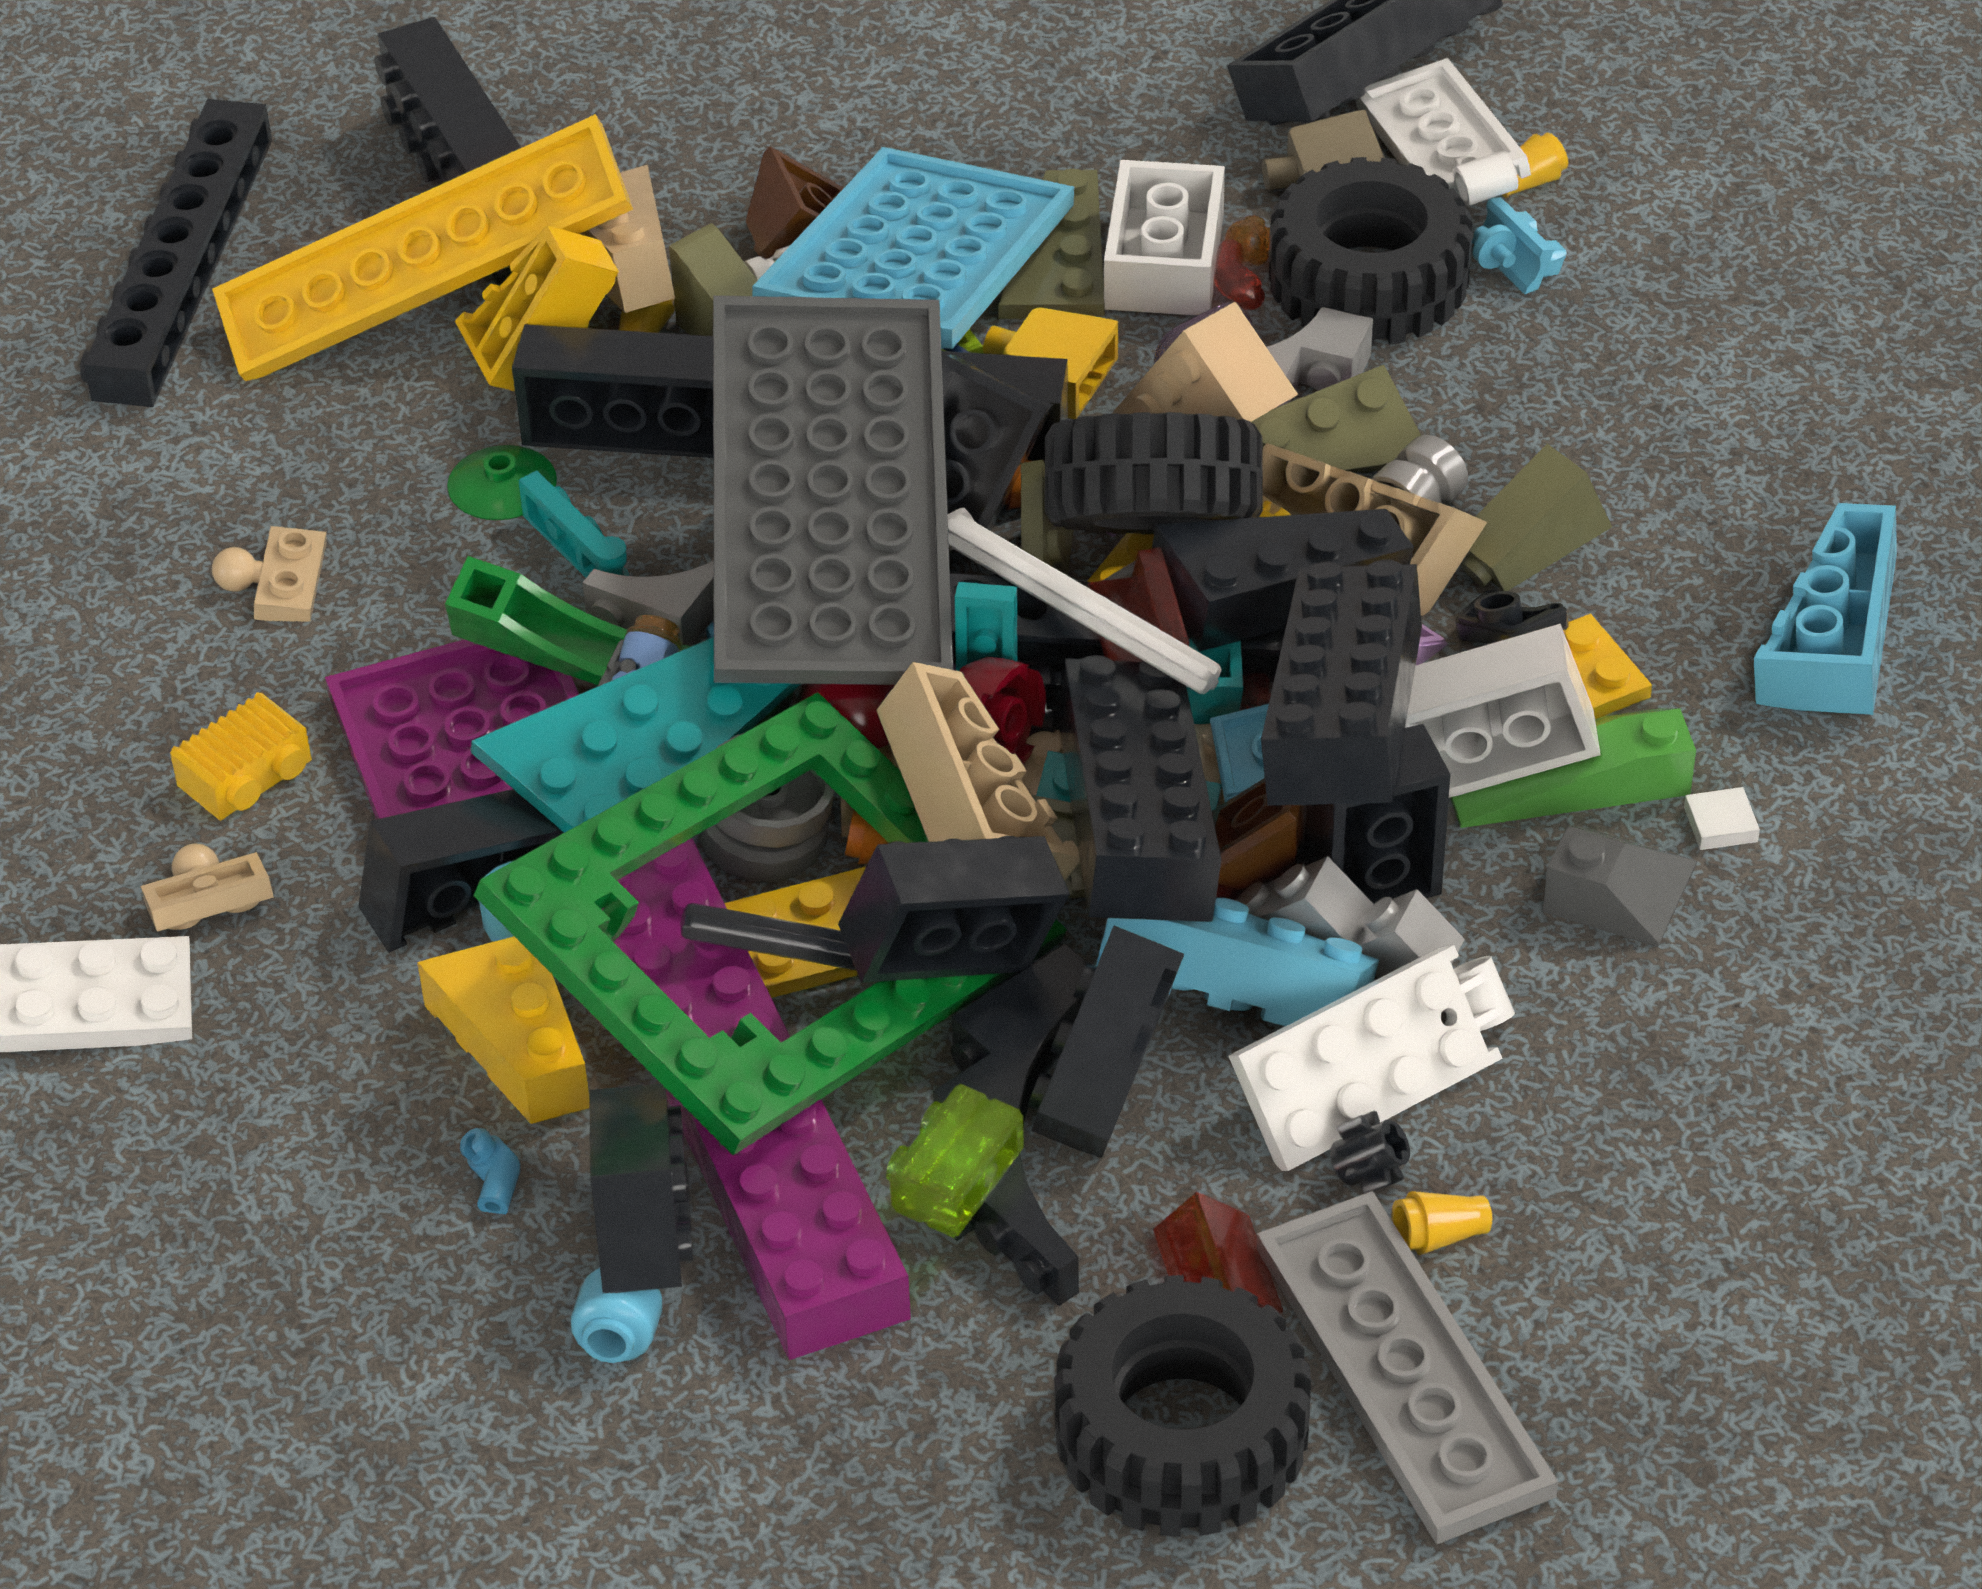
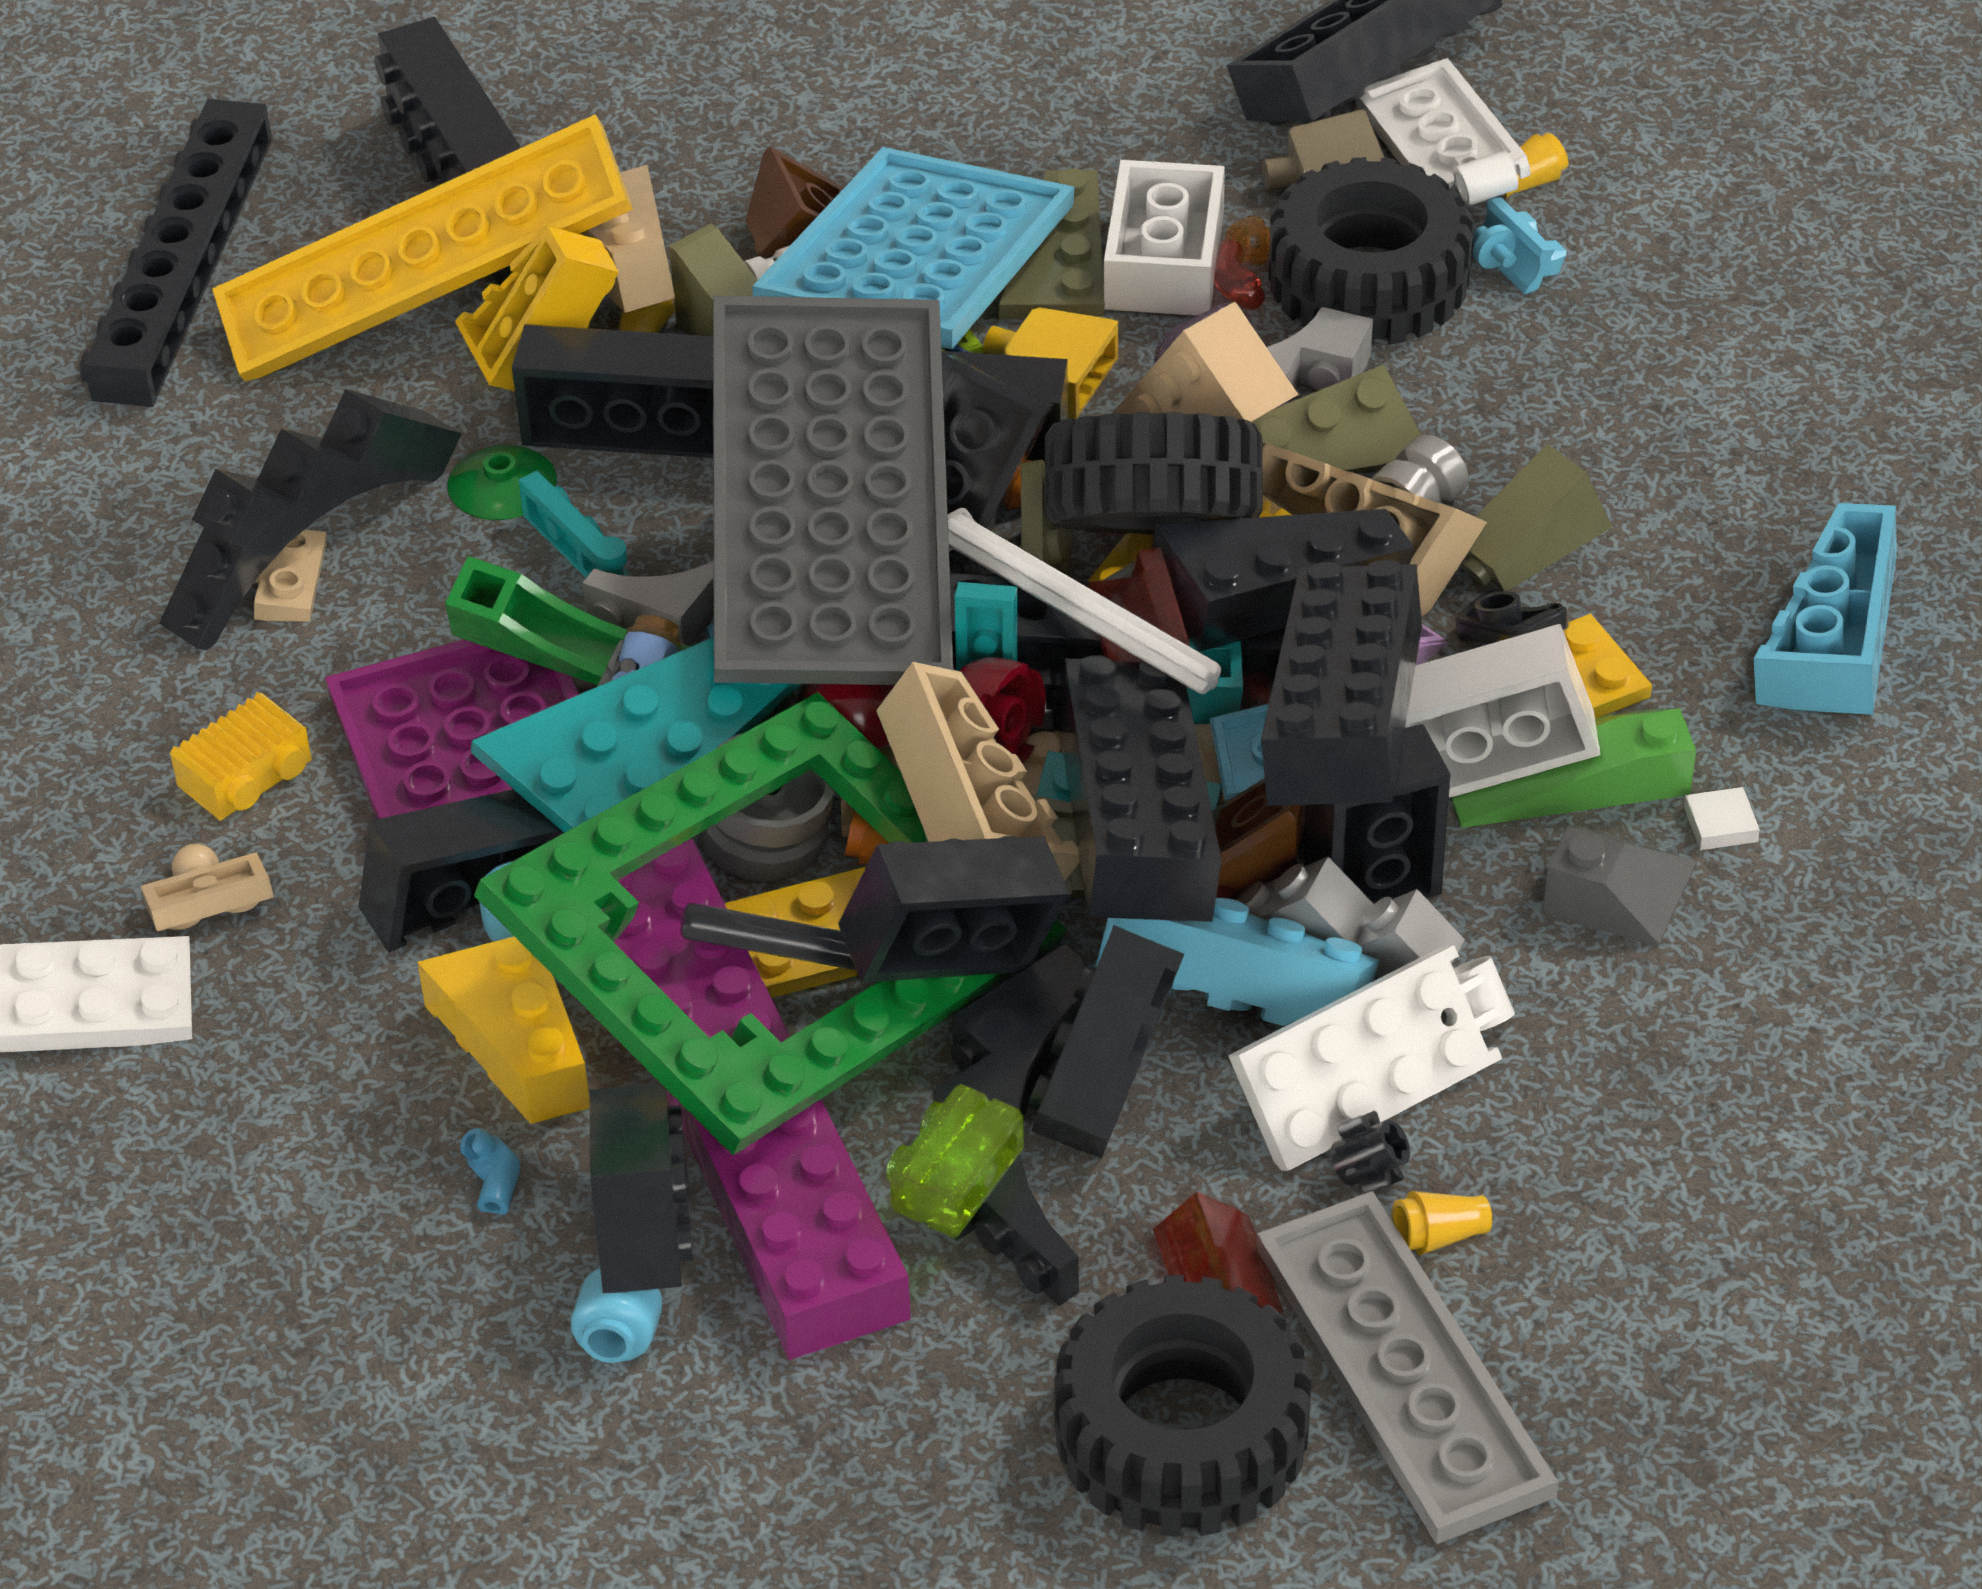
none -> black arch [159,389,462,650]

